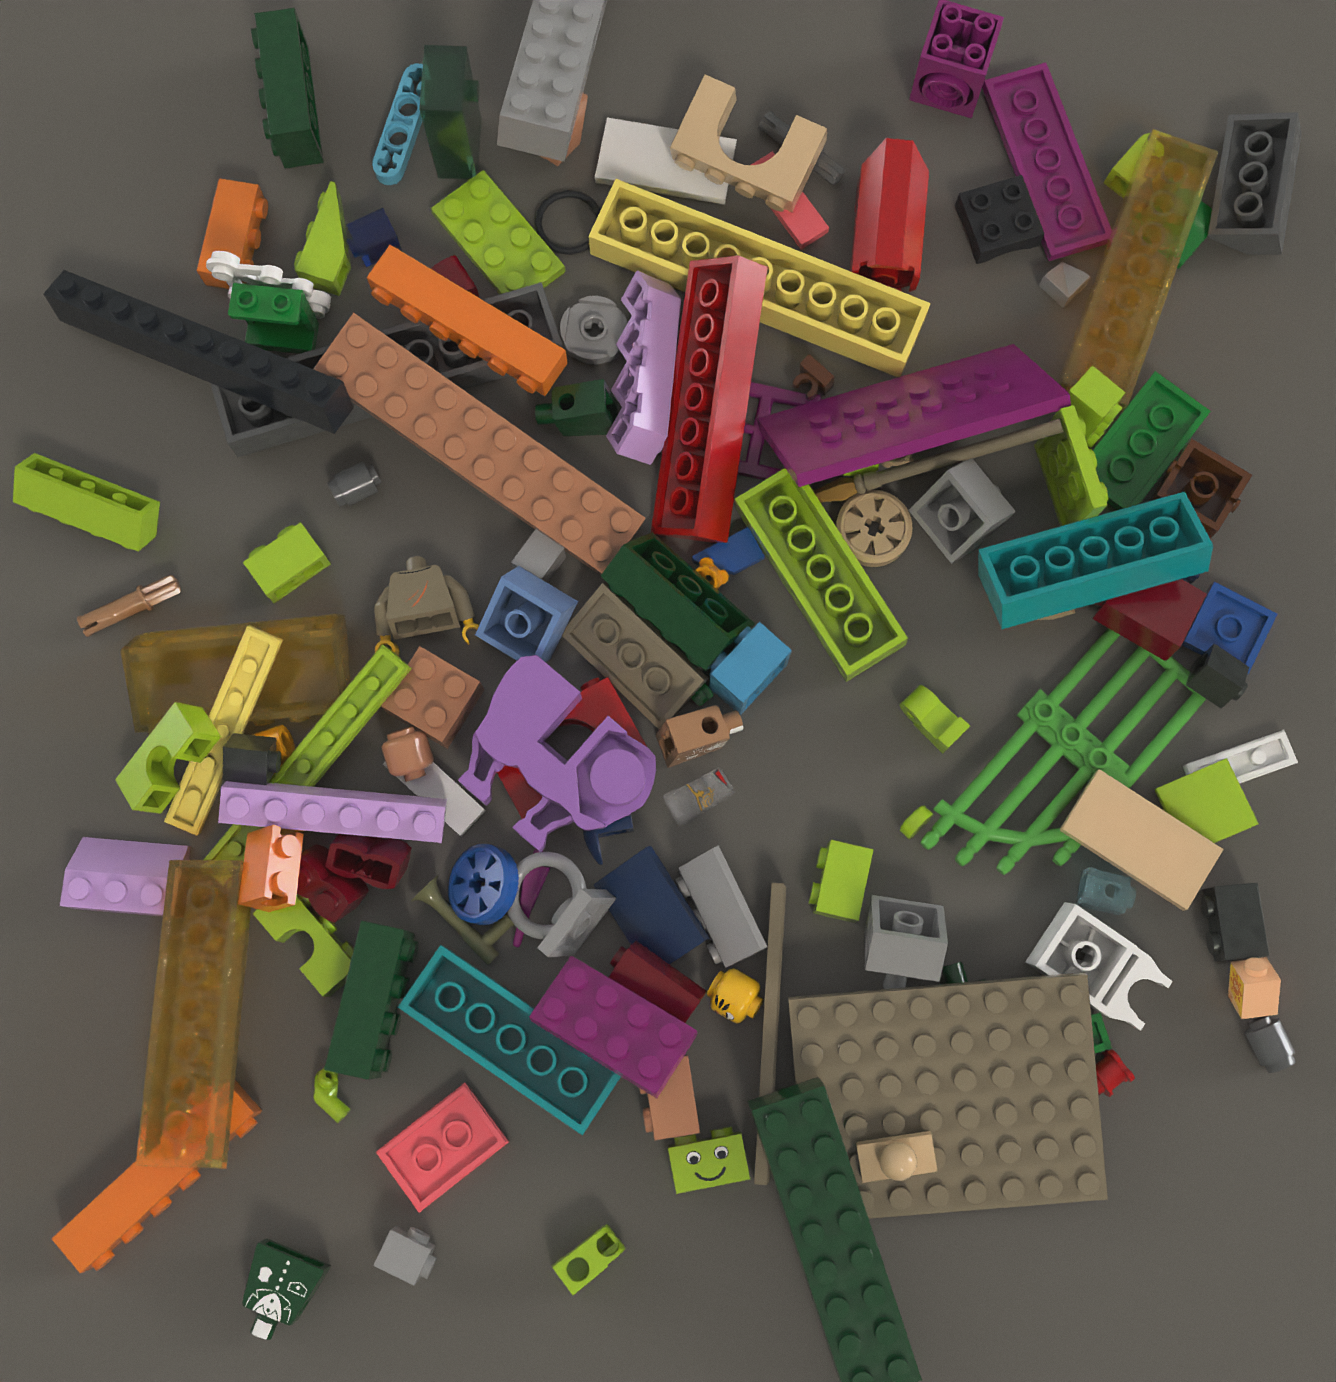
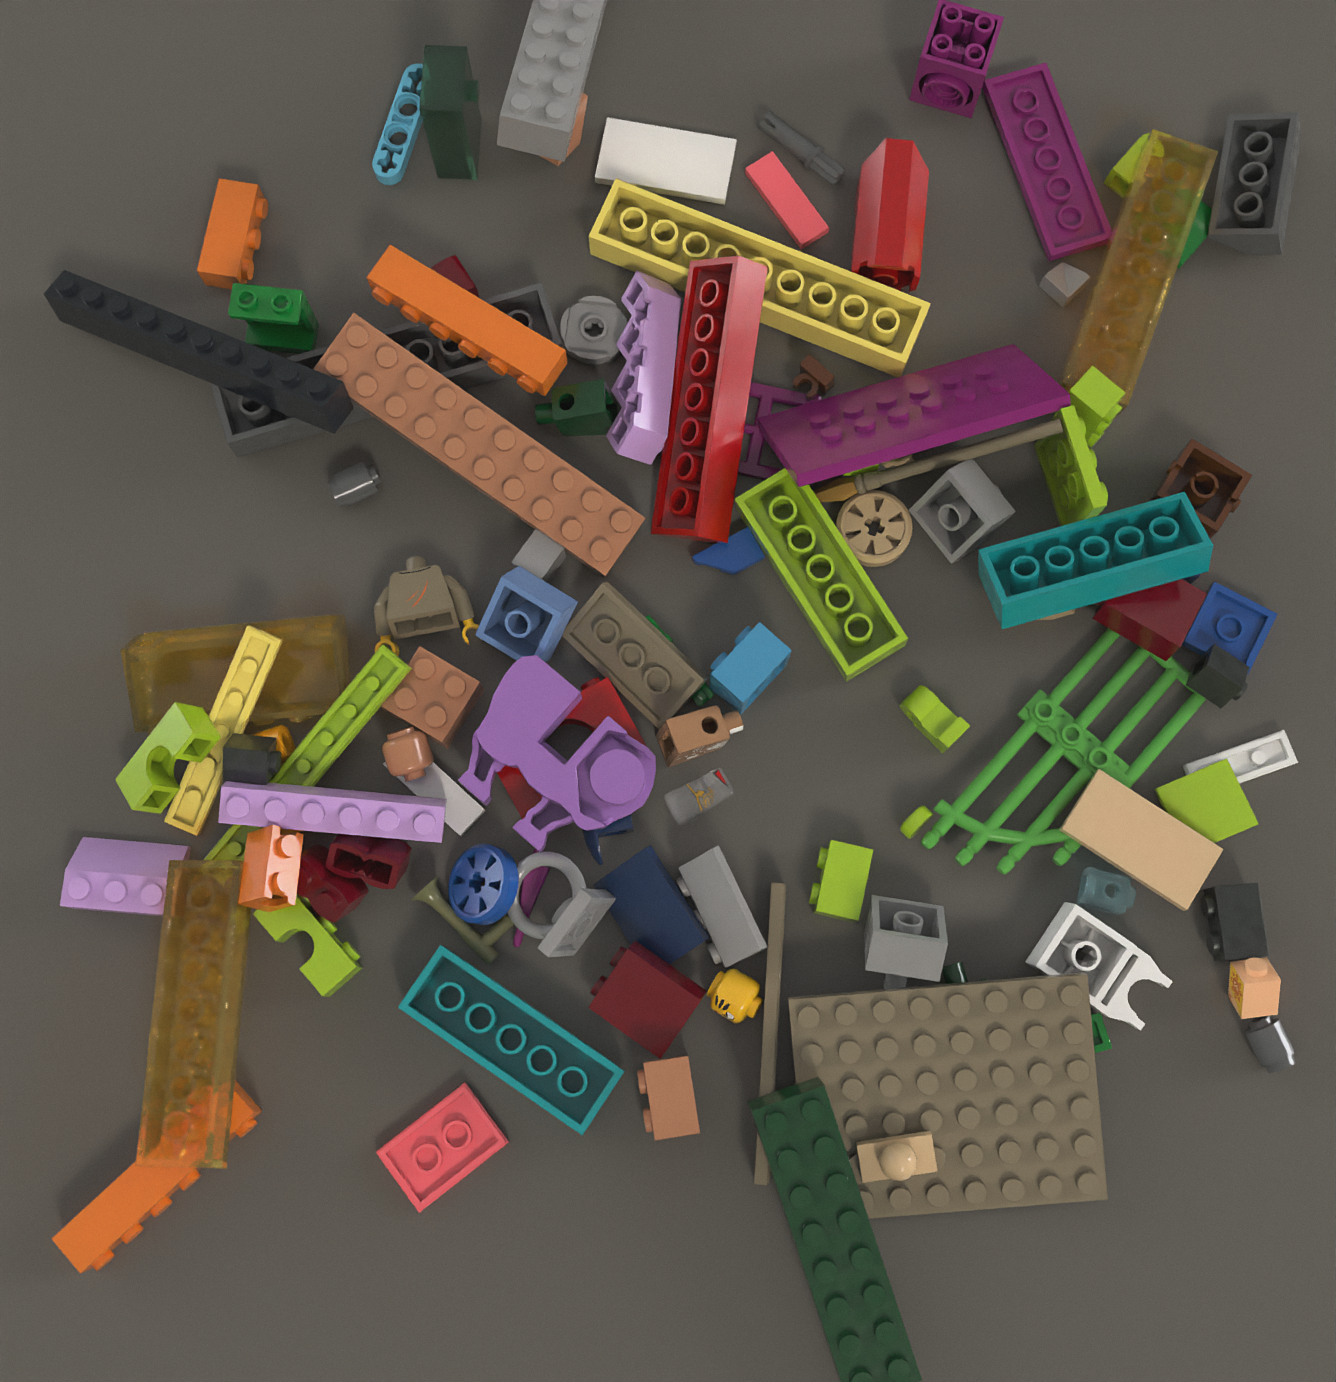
lime brick [13,453,160,552] -> none
medium nougat axle [77,575,181,637] -> none
white plant [206,251,331,319] -> none
dark green torso [242,1238,331,1340] -> none
lime brick [243,522,331,603] -> none
dark green brick [251,8,324,169] -> none
lime slope [294,181,351,296] -> none
lime arm [313,1067,351,1123] -> none
dark green brick [324,920,419,1080] -> none
clear blue brick [345,208,402,267] -> none
light grey brick [373,1226,437,1286] -> none
lime plate [431,170,566,295] -> none
magenta plate [529,956,697,1098] -> none
black piece [535,190,601,255] -> none
lime leg [551,1223,626,1295] -> none
dark green brick [601,532,755,671] -> none
lime brick [668,1126,750,1194] -> none
tan arch [670,75,827,212] -> none
light orange plate [696,557,729,590] -> none
black brick [955,175,1045,265] -> none
green plate [1093,371,1211,510] -> none
red brick [1096,1049,1135,1097] -> none

